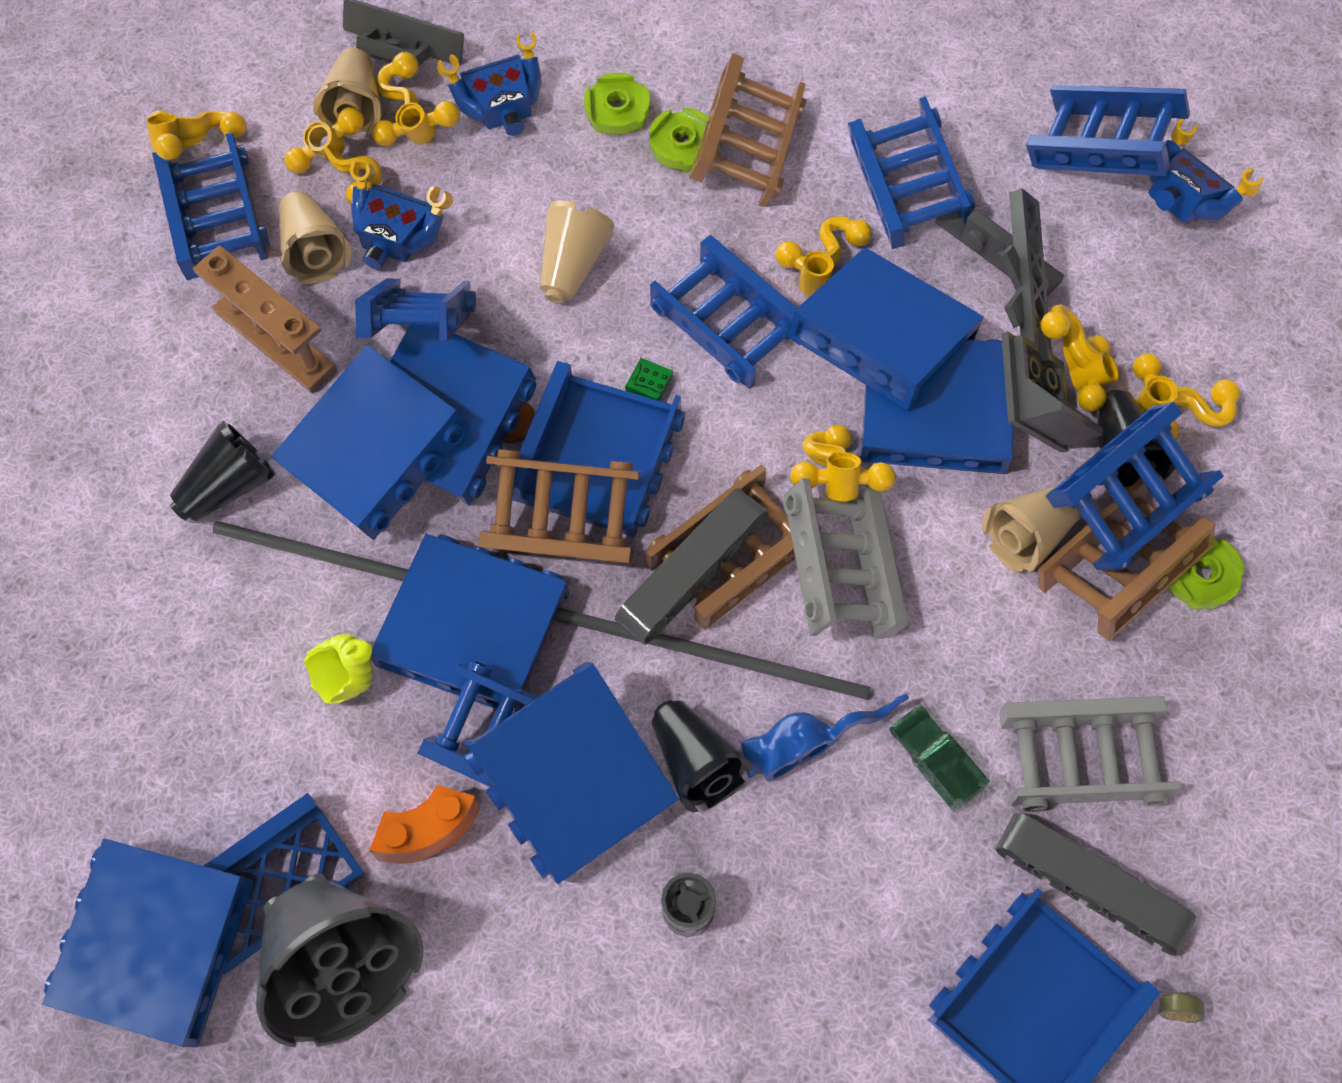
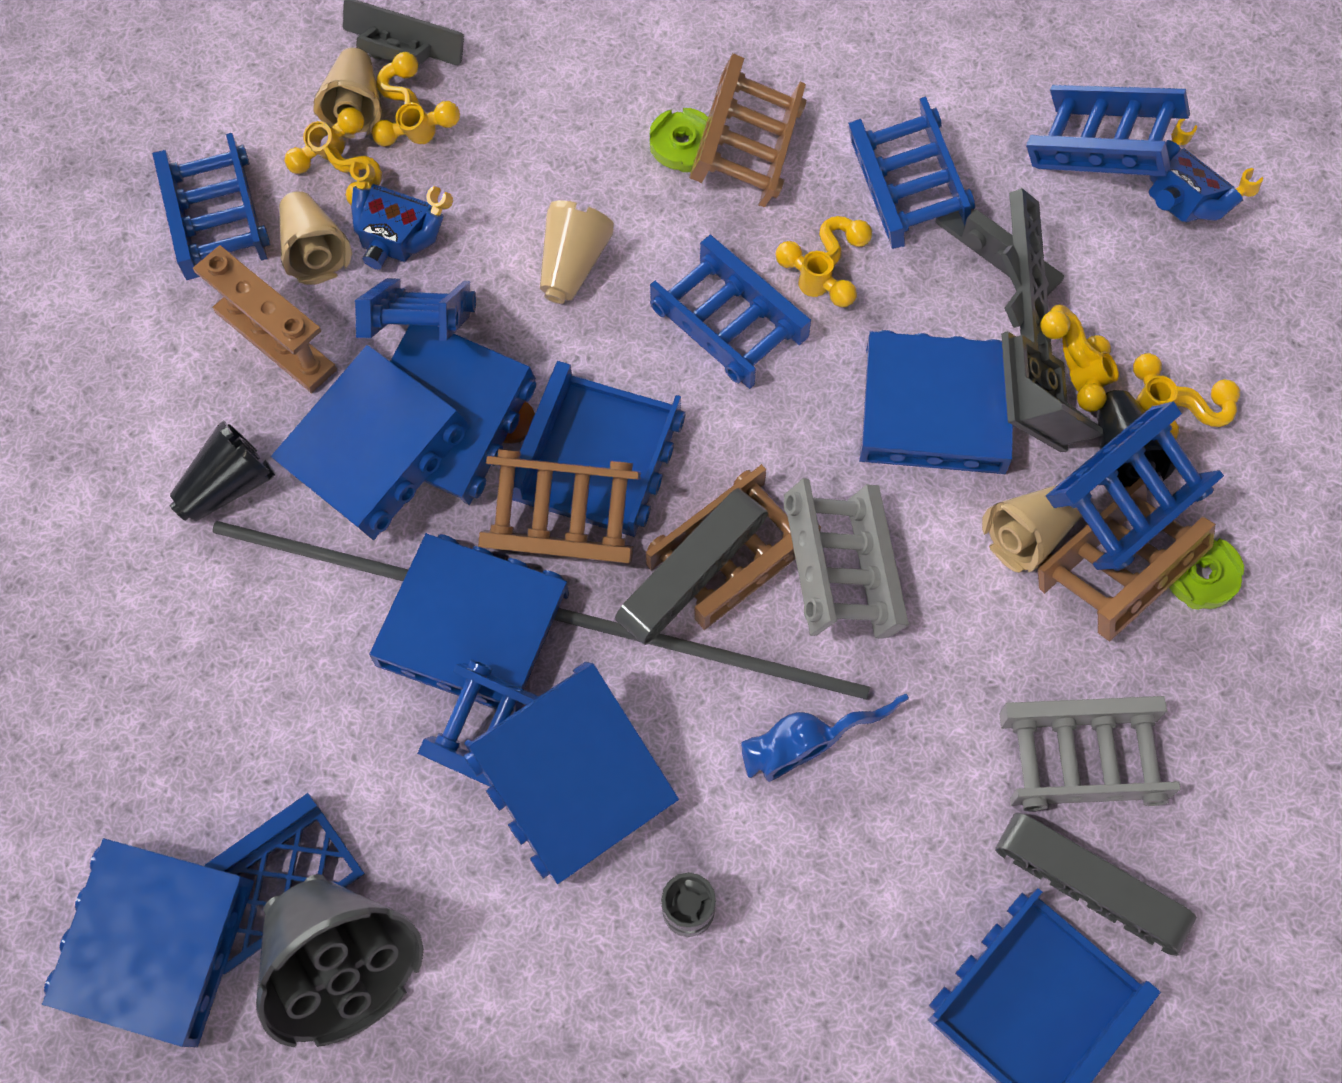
yellow piece [146,110,247,161] -> none
neon yellow hair [304,633,373,704] -> none
orange brick [369,785,481,864] -> none
blue torso [437,31,542,136] -> none
lime plate [584,73,650,135] -> none
green tile [625,358,673,401] -> none
black cone [651,700,753,812] -> none
blue panel [788,247,984,410] -> none
yellow piece [790,424,896,502] -> none
clear green piece [889,704,990,813] -> none
olive tile [1160,994,1204,1023] -> none

